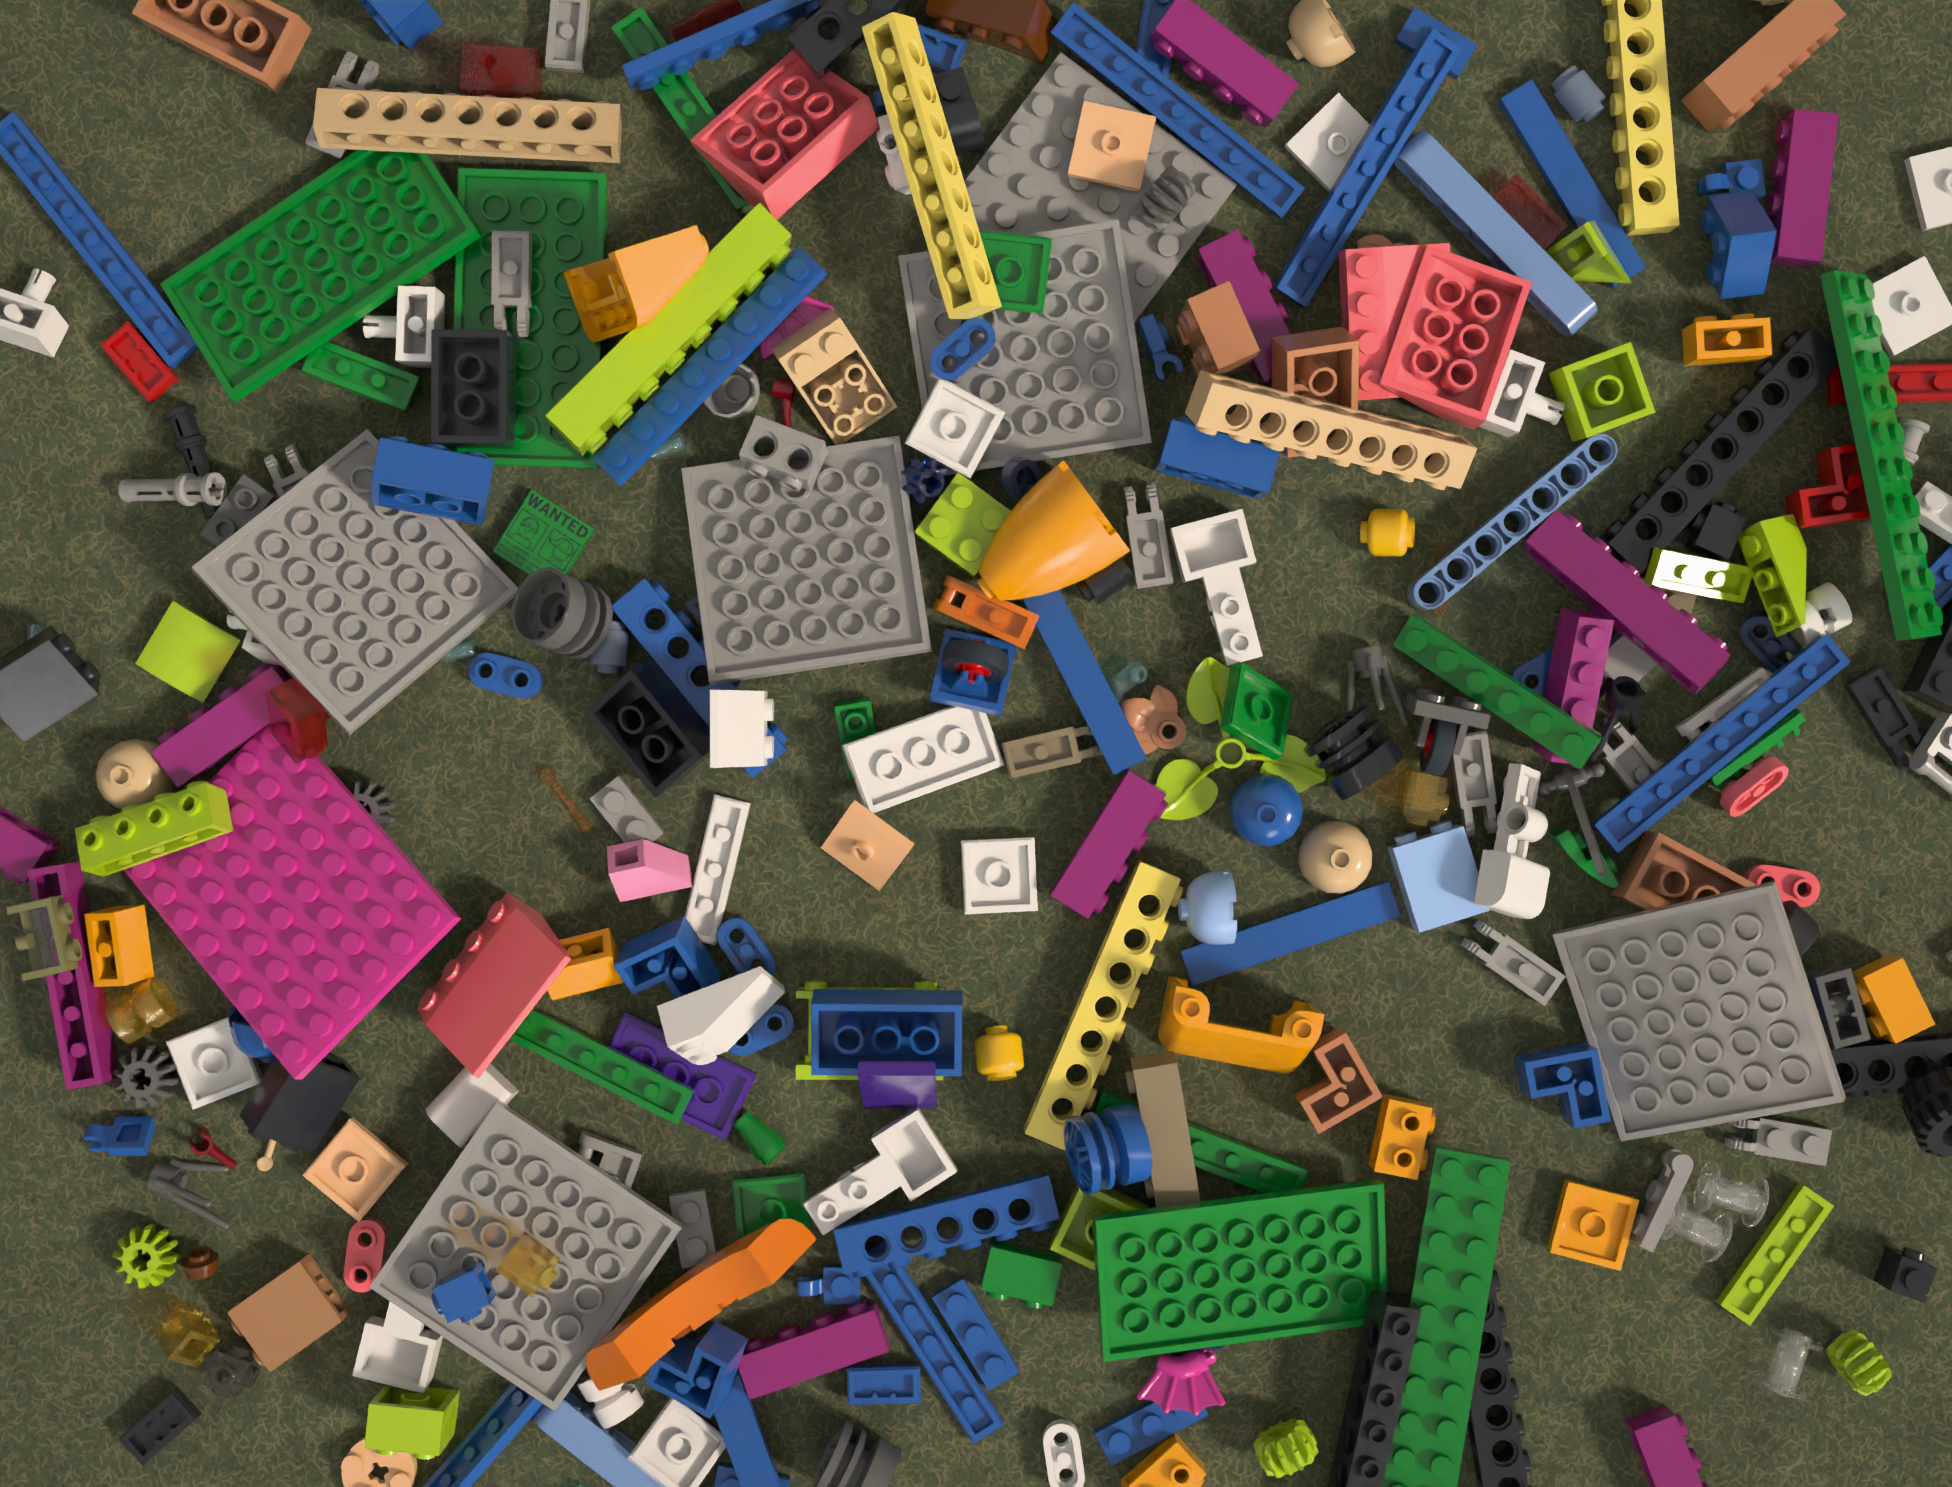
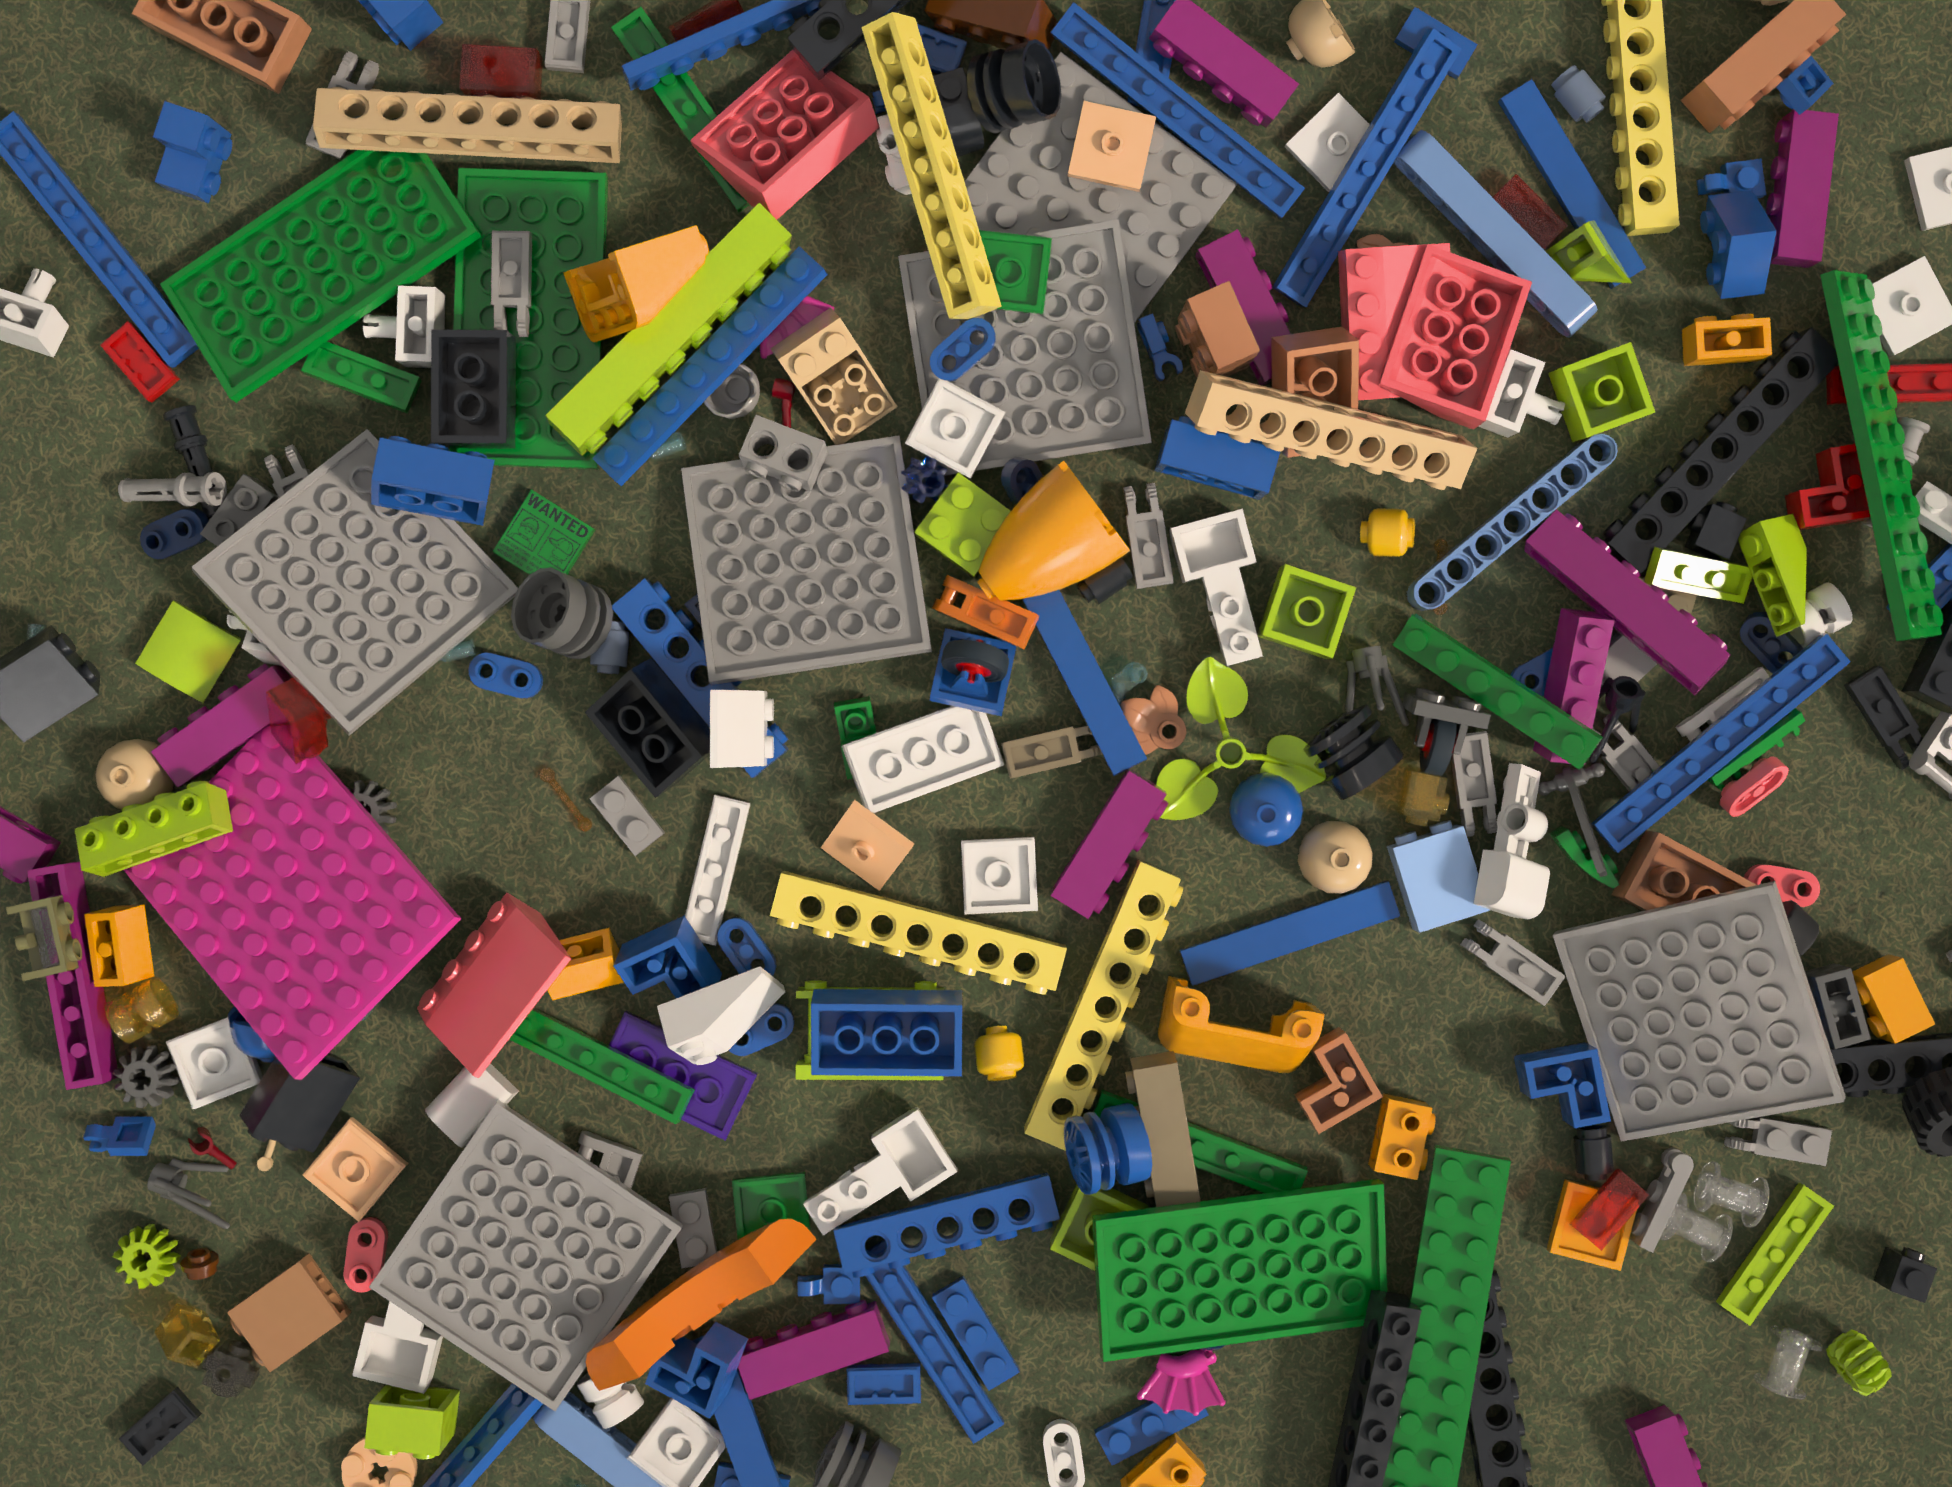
blue brick [432,1261,496,1323] -> none
clear yellow brick [496,1231,560,1297] -> none
bright pink slope [607,839,692,902] -> none
green cone [733,1111,787,1166] -> none
dark purple tile [858,1061,937,1109] -> none
green brick [981,1239,1063,1309] -> none
dark grey gear [1134,166,1196,233] -> none
light blue cylinder [1178,871,1237,945] -> none
green tile [1220,661,1293,760] -> none
lime gear [1253,1418,1319,1478] -> none
none -> dark blue plate [140,508,209,559]
none -> blue brick [153,101,232,204]
none -> light yellow brick [770,871,1067,994]
none -> black wheel [967,39,1061,133]
none -> lime brick [1257,564,1356,659]
none -> clear red plate [1570,1168,1649,1251]
none -> black brick [1573,1125,1614,1181]
none -> blue plate [1776,56,1834,115]

